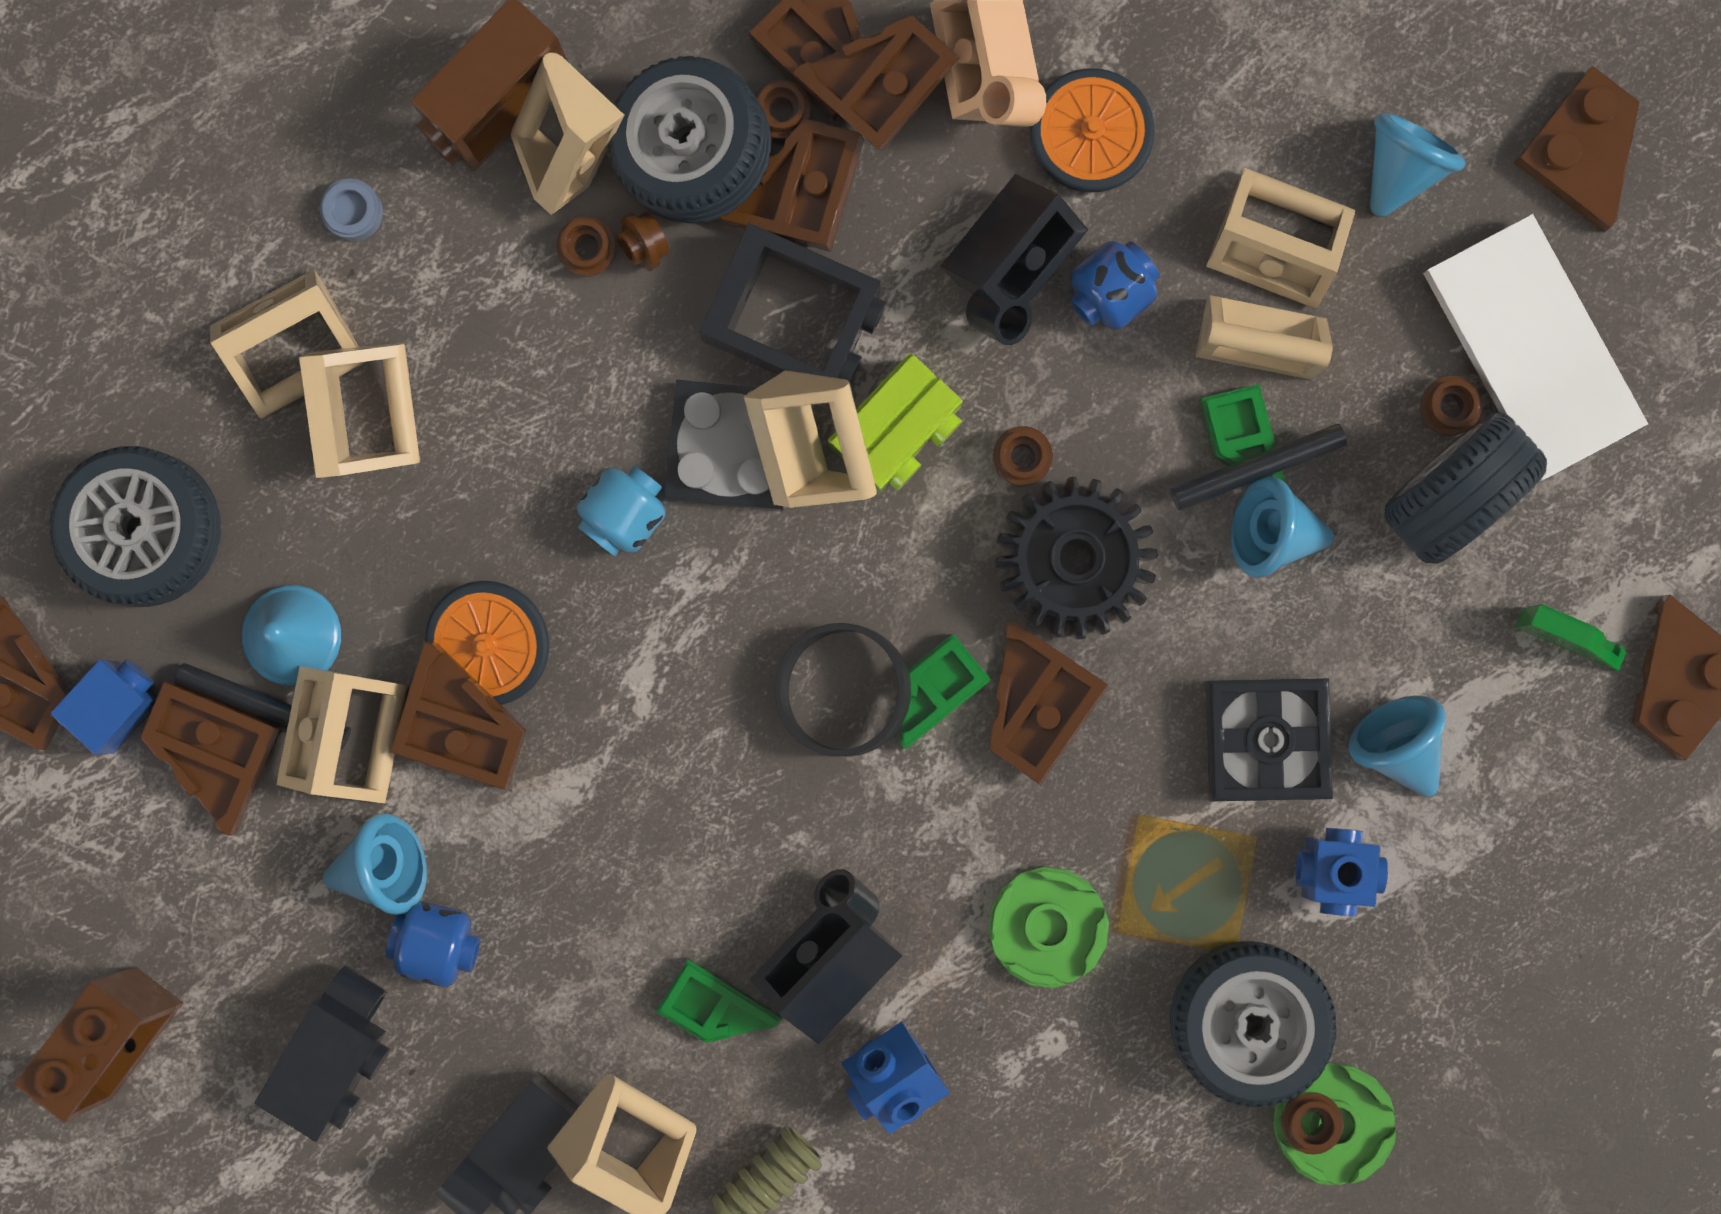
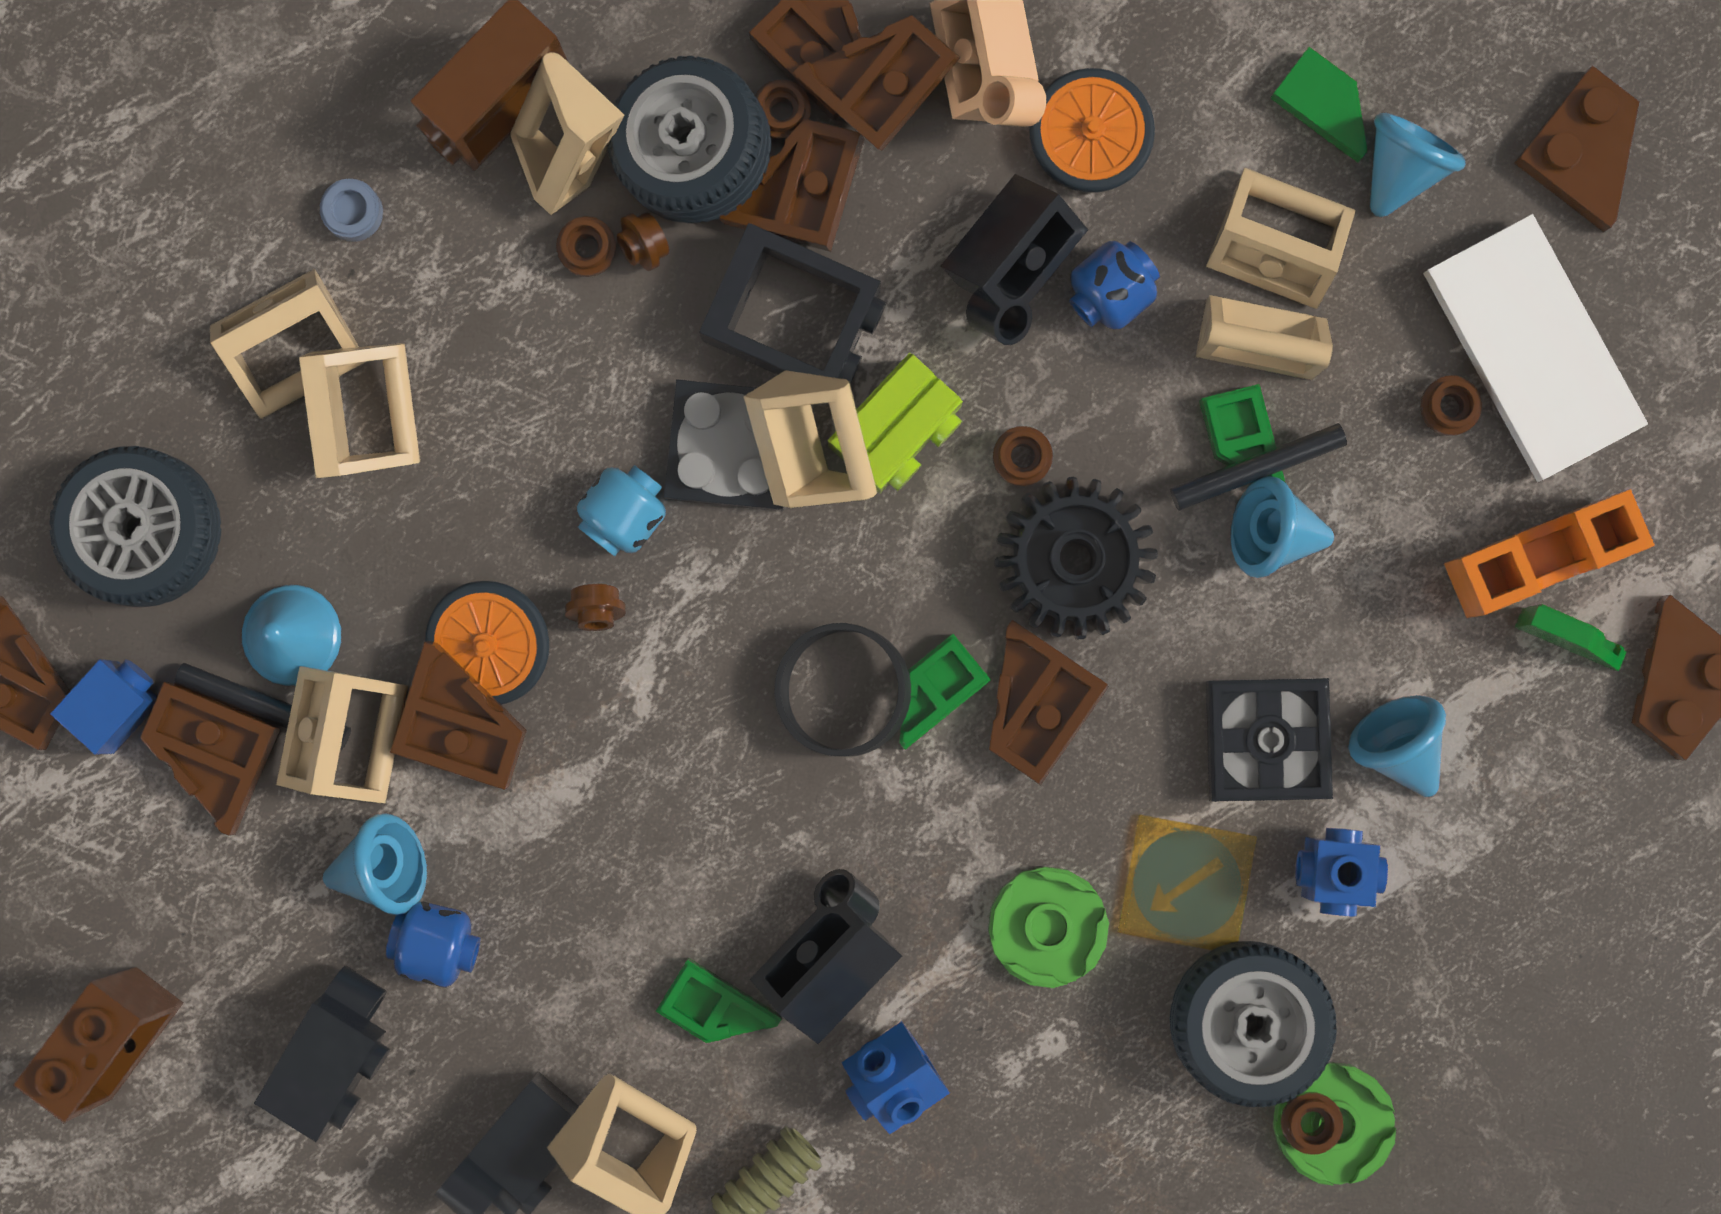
black wheel [1384,413,1547,564] -> none
none -> reddish brown plate [565,584,626,631]
none -> green tile [1270,47,1367,163]
none -> orange arch [1444,489,1655,618]

